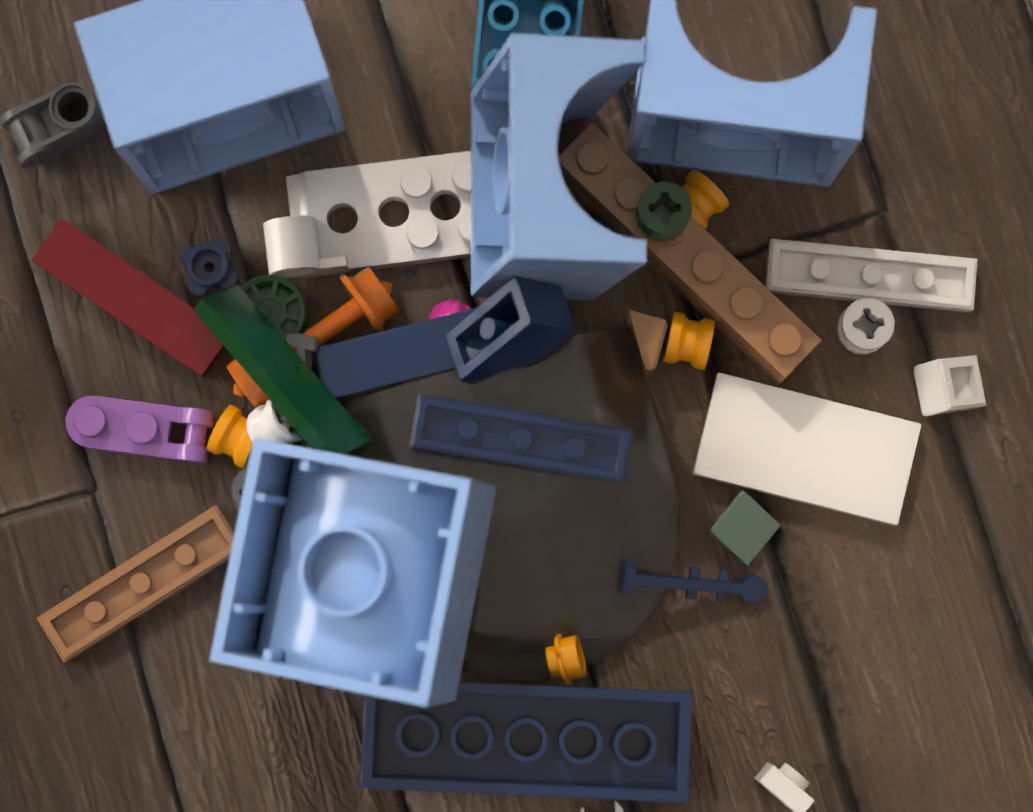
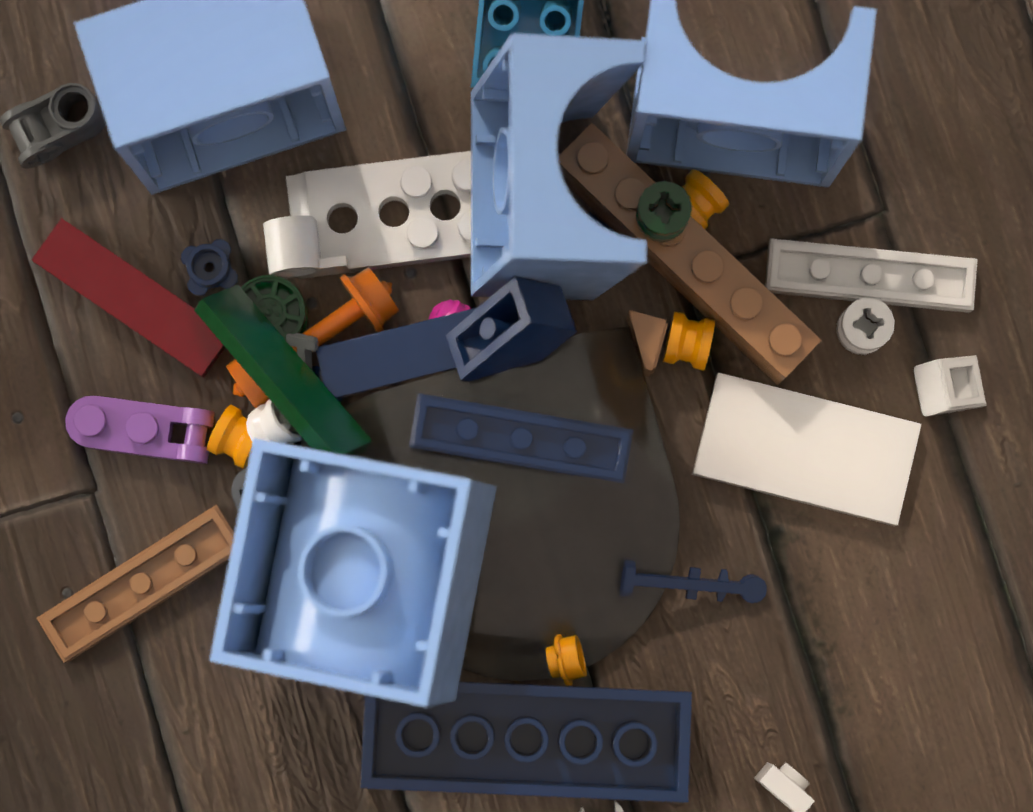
sand green slope [707,490,781,566] -> none

